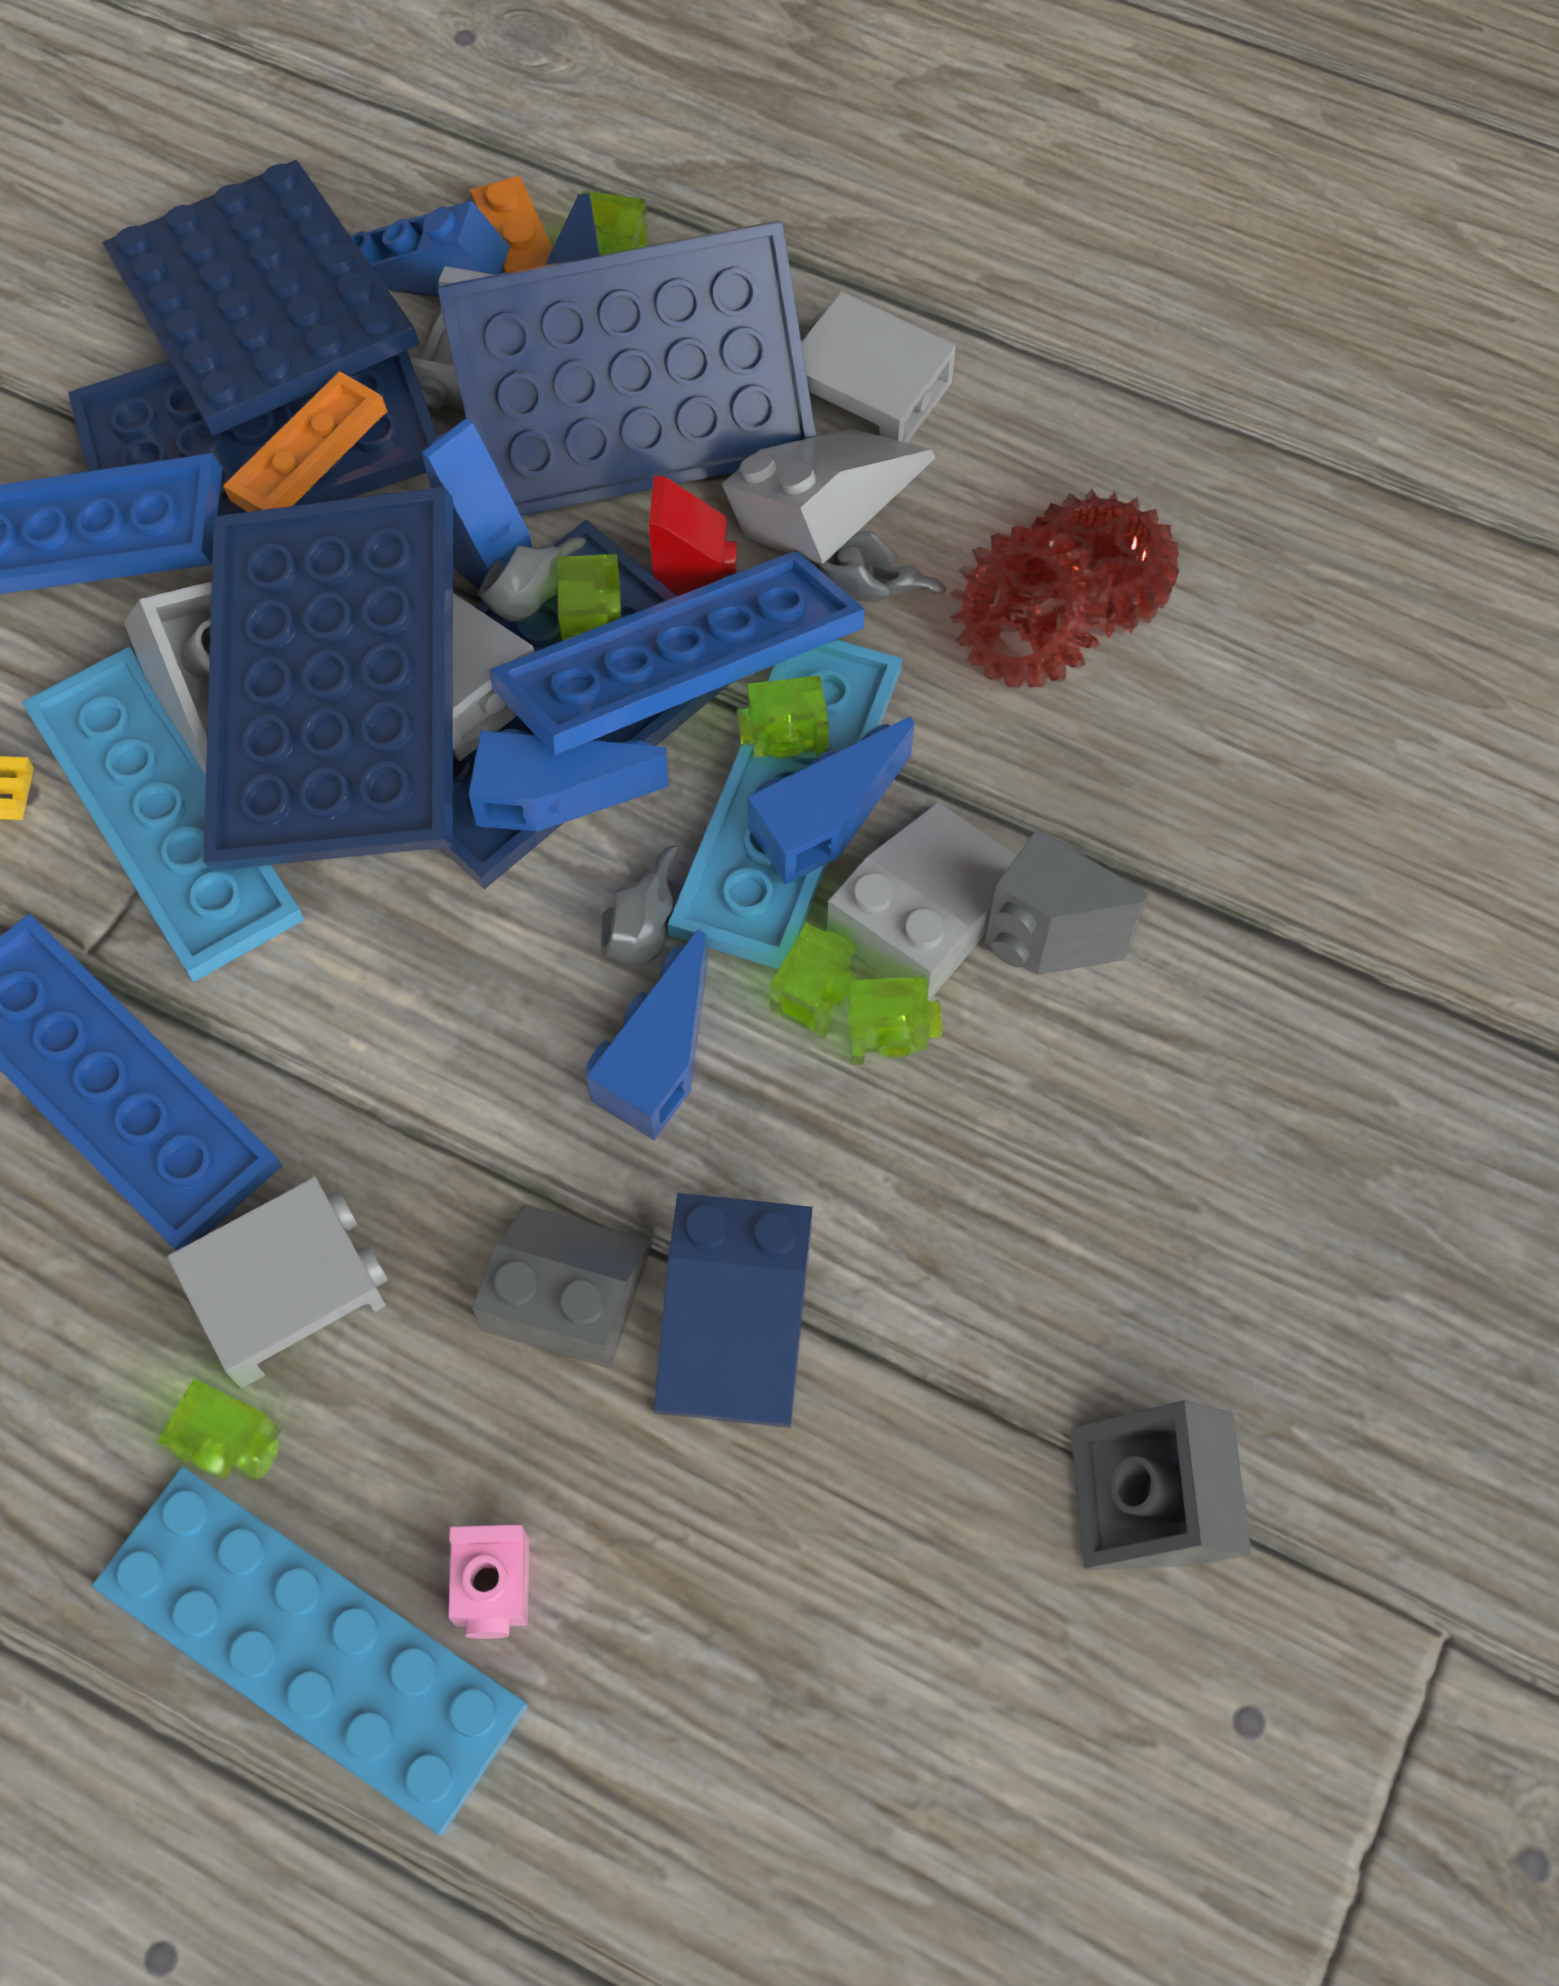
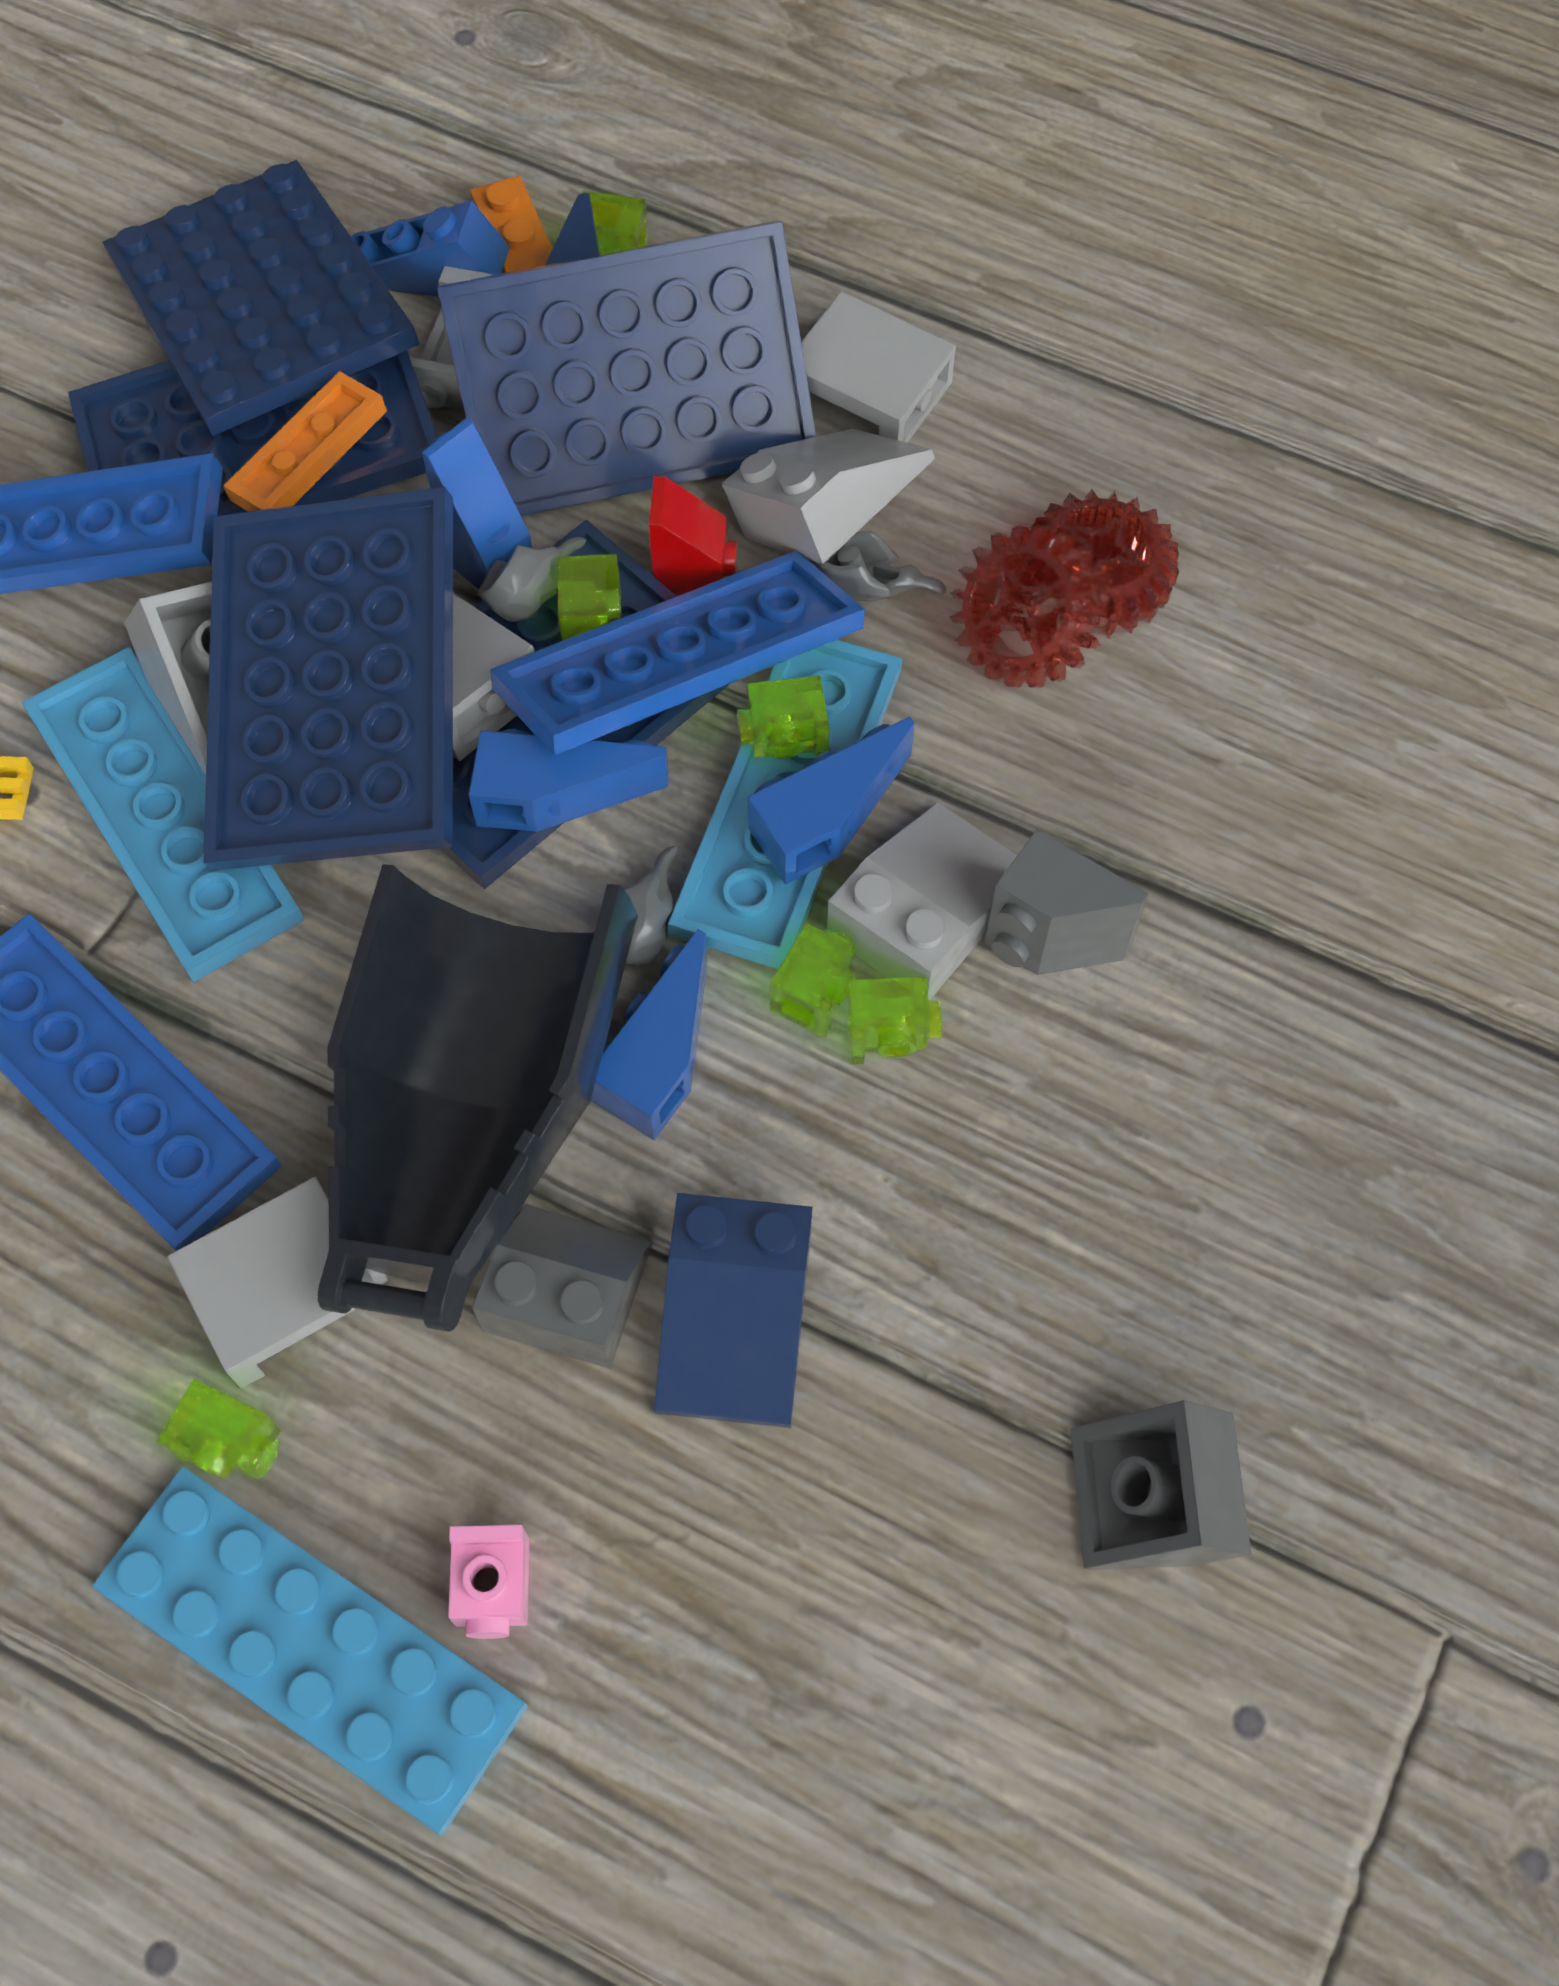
none -> black windscreen [317,864,638,1332]

